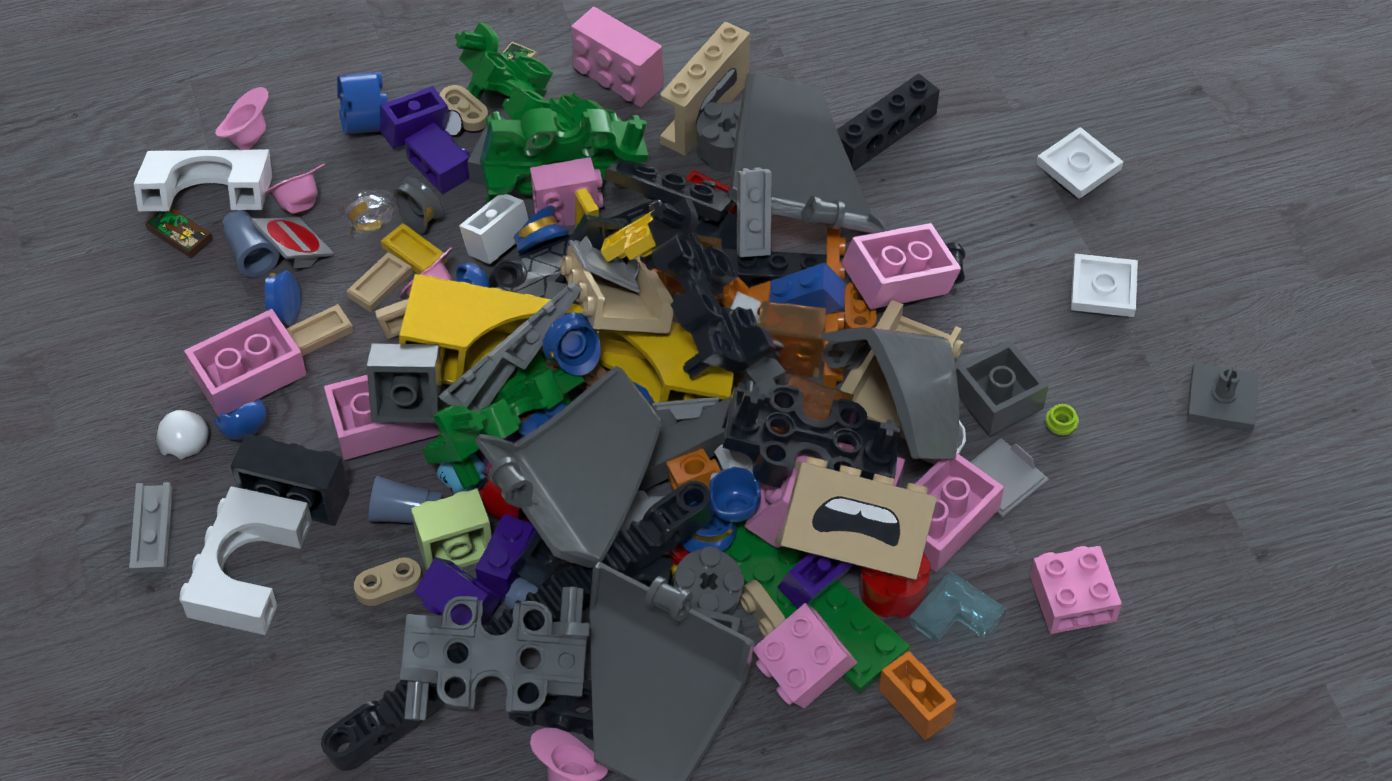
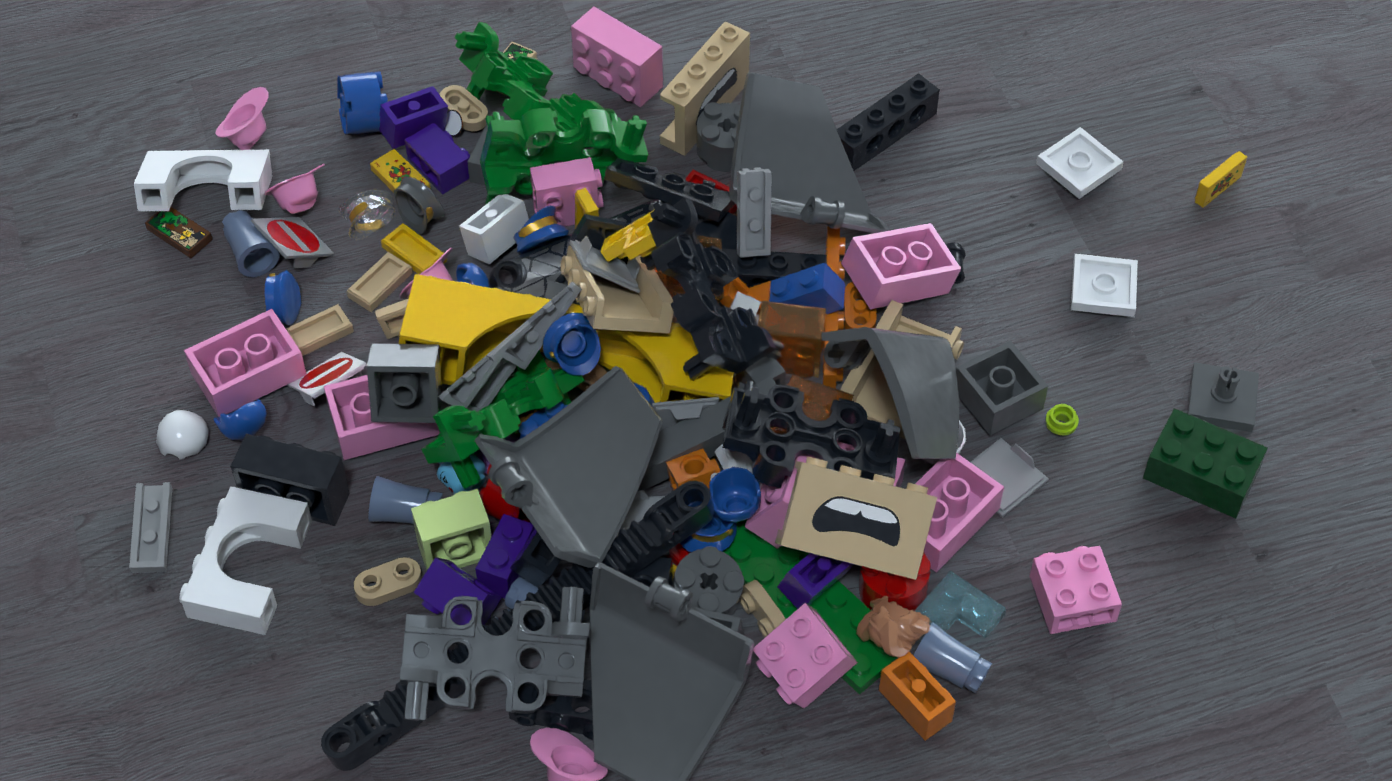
none -> piece [288,352,367,406]
none -> yellow tile [370,149,431,193]
none -> nougat hair [857,595,931,657]
none -> sand blue plant [913,622,992,693]
none -> dark green brick [1143,408,1268,519]
none -> yellow tile [1195,151,1247,208]

